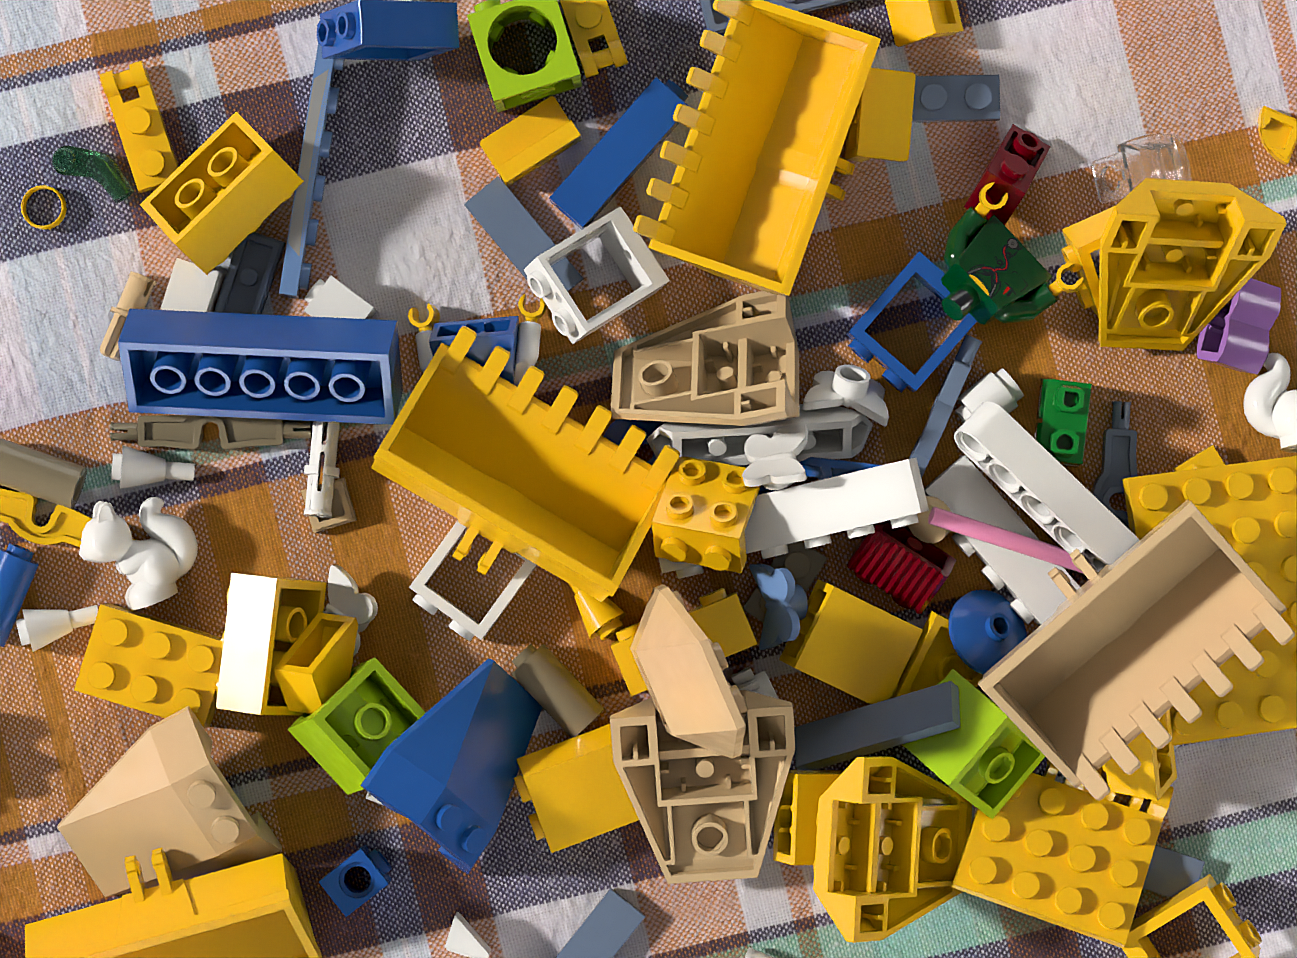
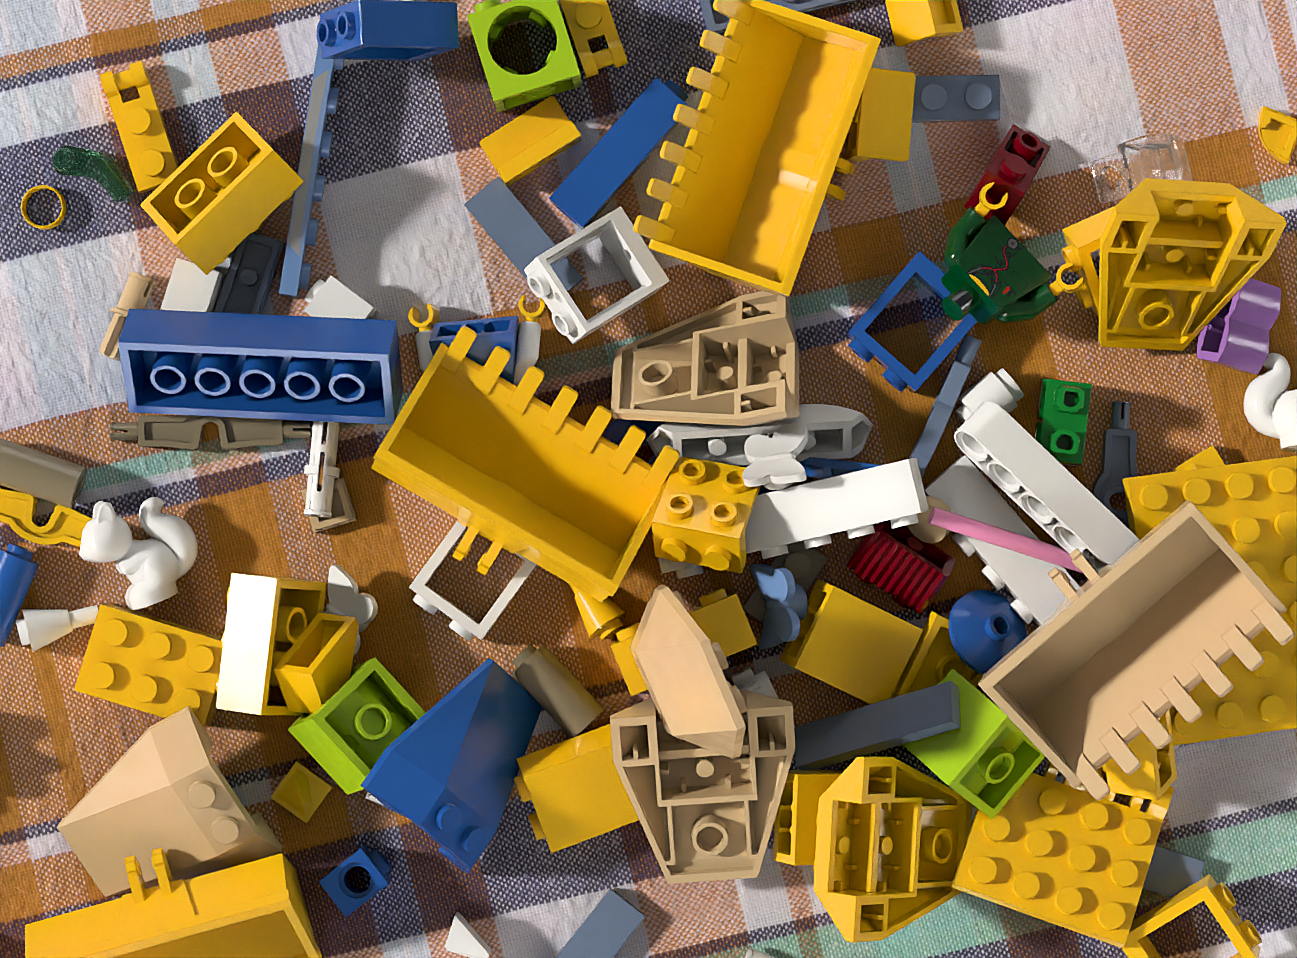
white cone [111,445,195,489] -> none
white animal [802,365,889,427] -> none
none -> yellow tile [270,760,334,823]

